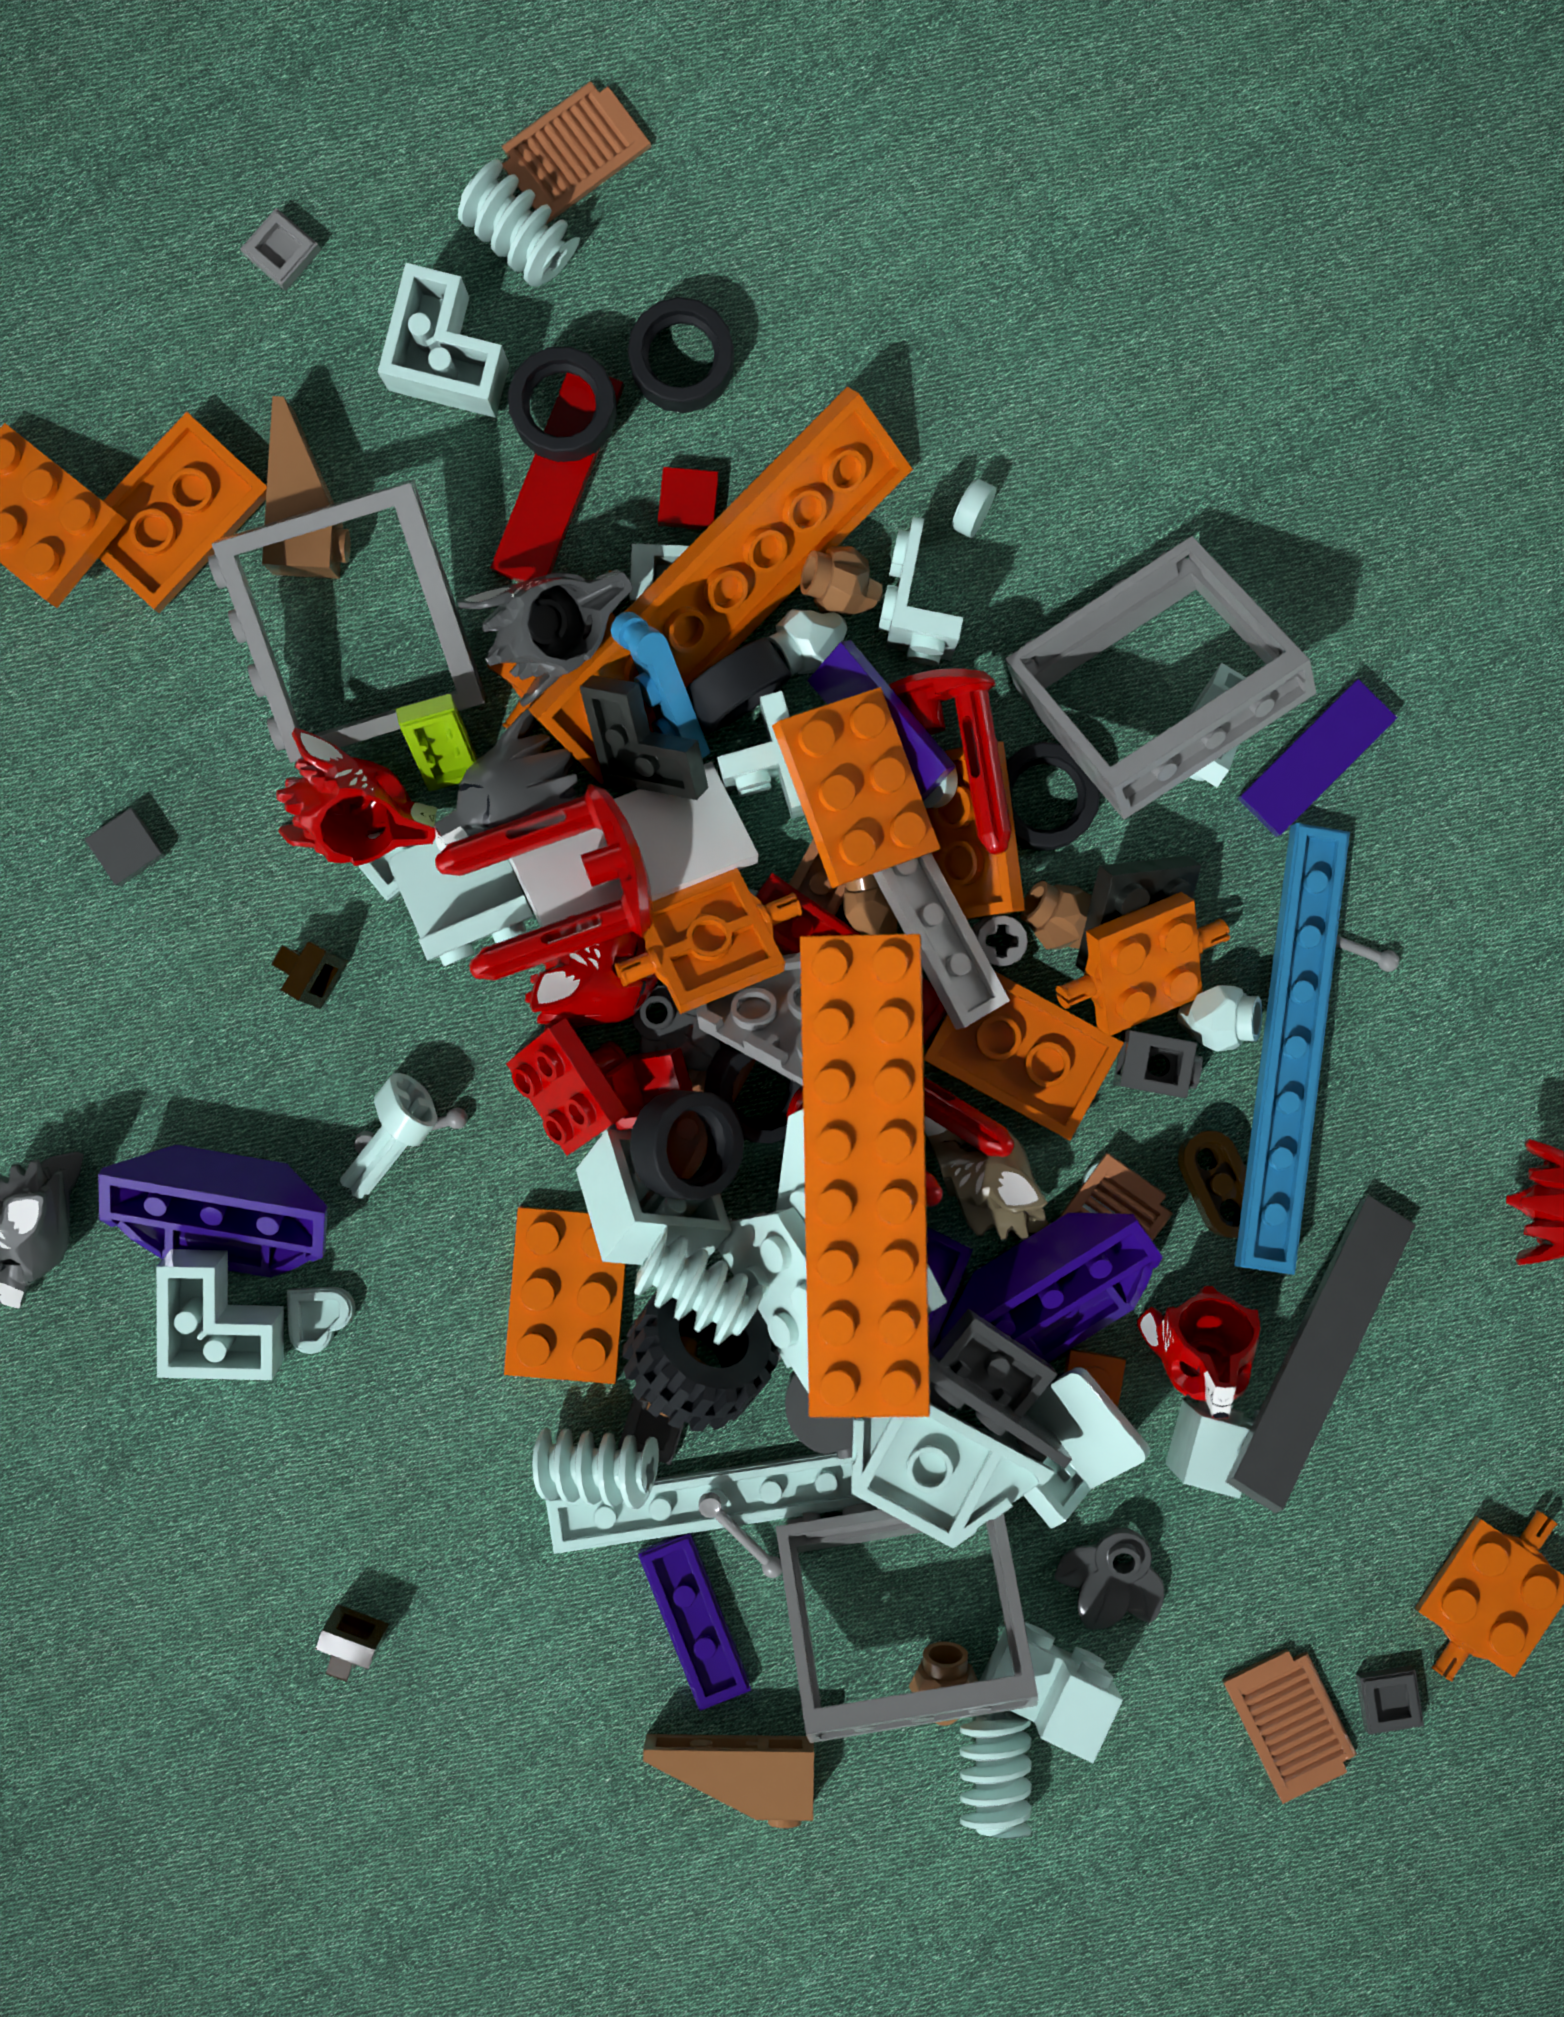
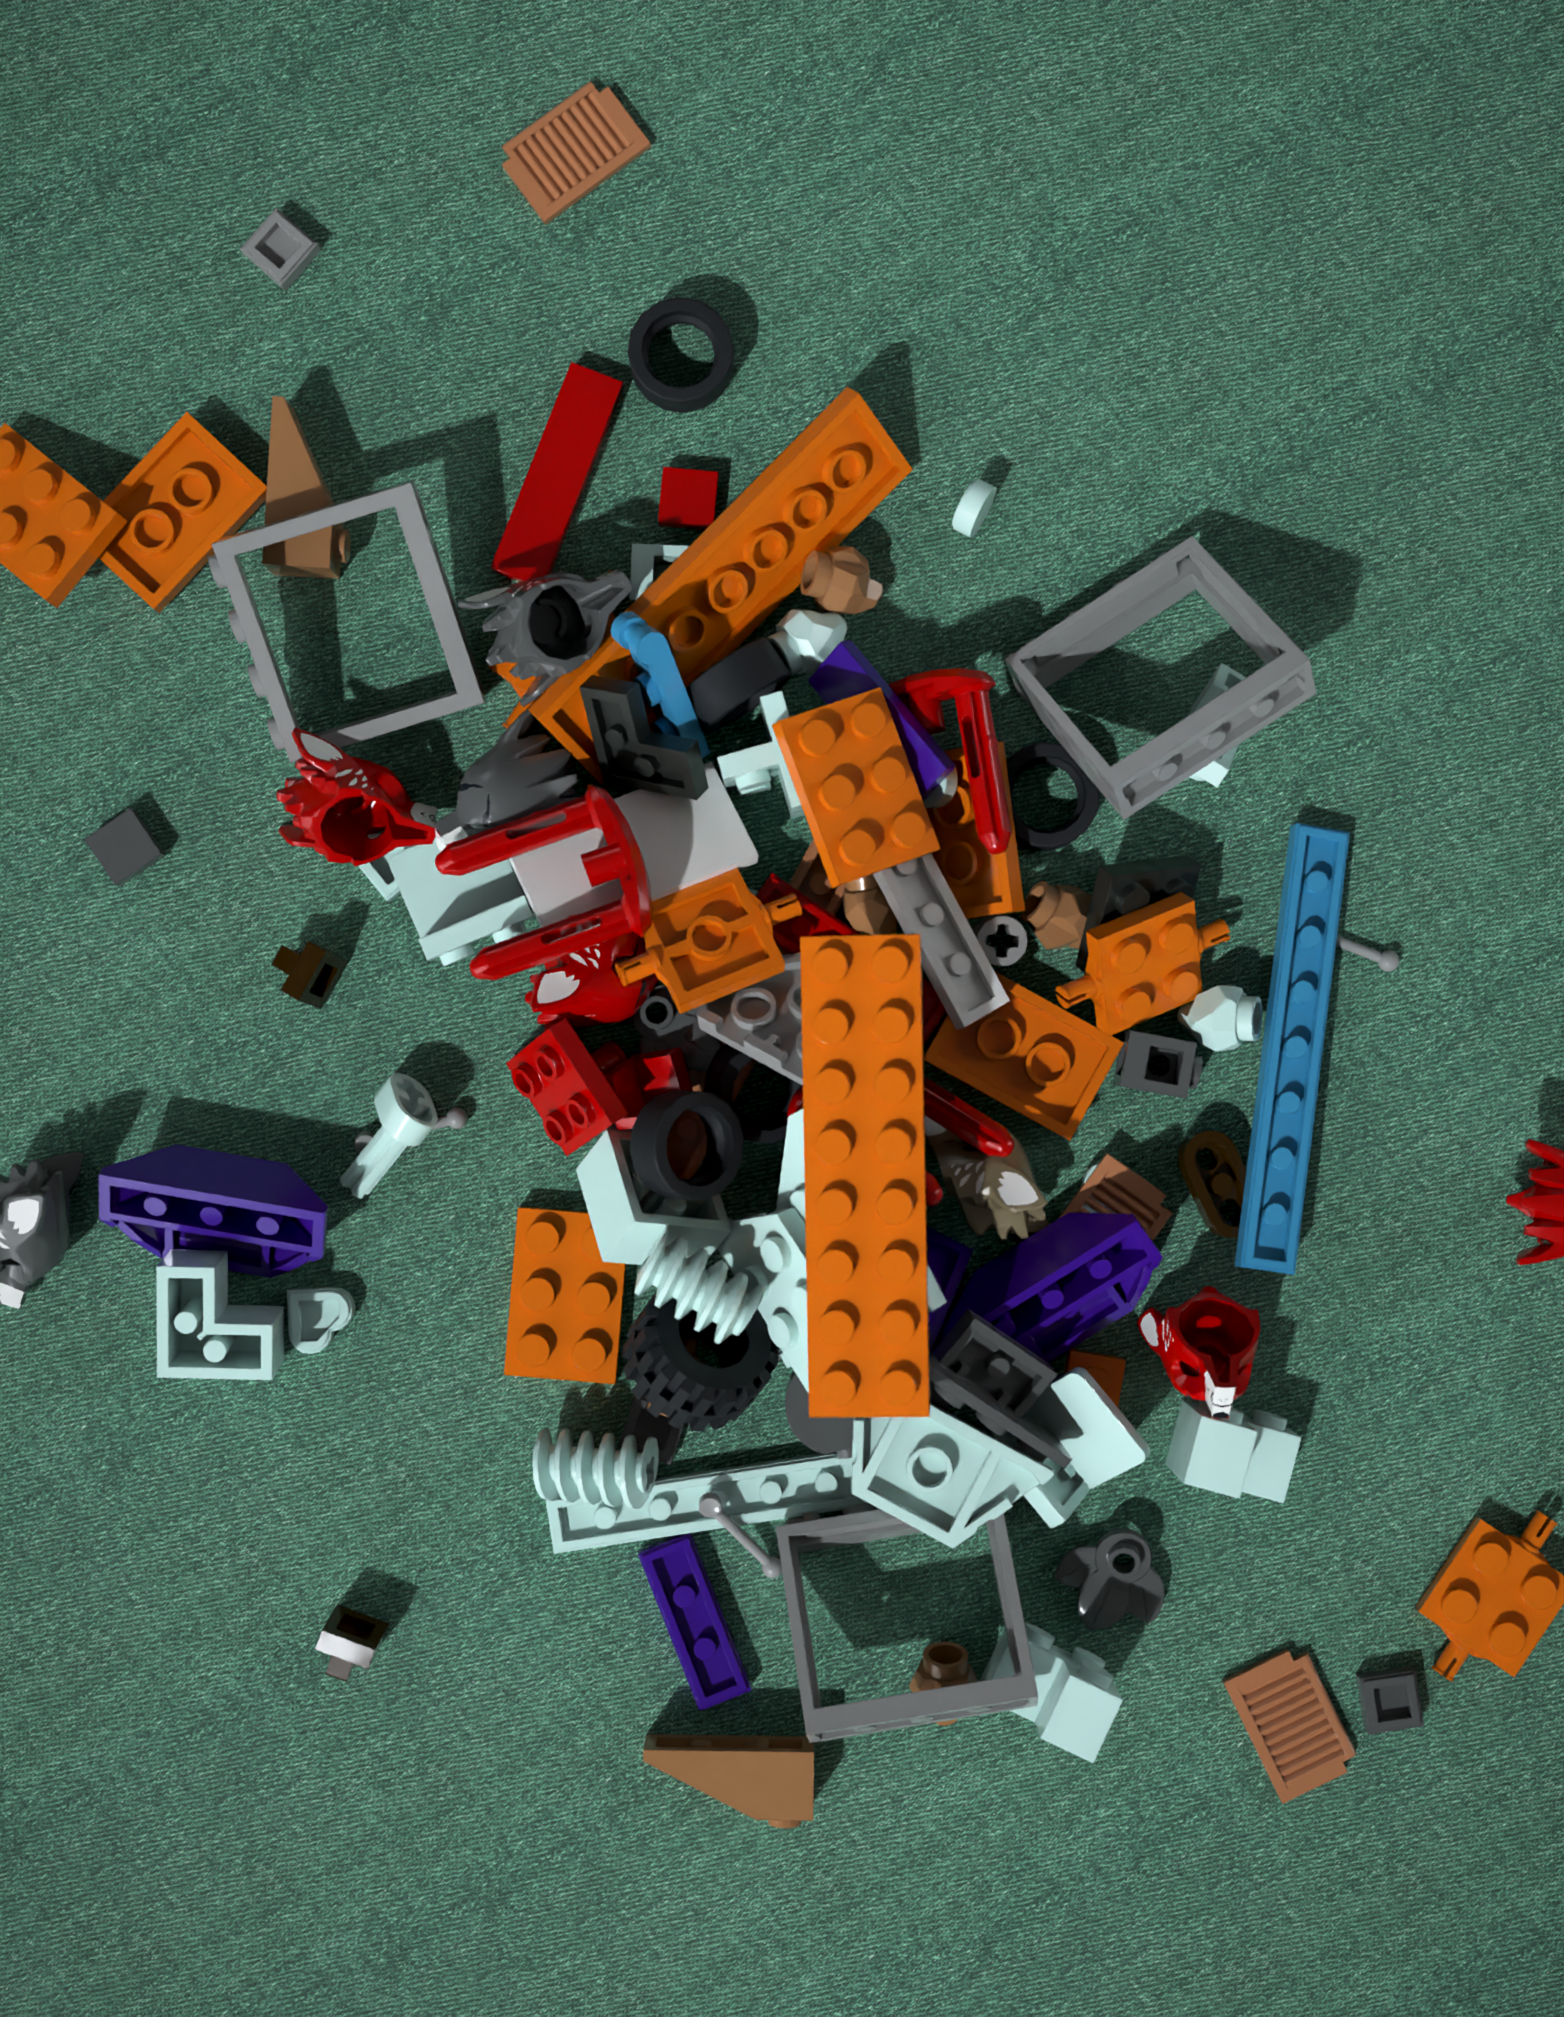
light aqua brick [378,263,509,418] -> none
lime plate [396,693,478,791] -> none
light aqua piece [458,159,580,287] -> none
black tyre [508,346,617,462] -> none
light aqua bracket [878,516,963,666] -> none
light aqua piece [960,1710,1032,1839] -> none
dark grey tile [1225,1195,1415,1513] -> none
dark purple tile [1237,679,1398,837] -> none

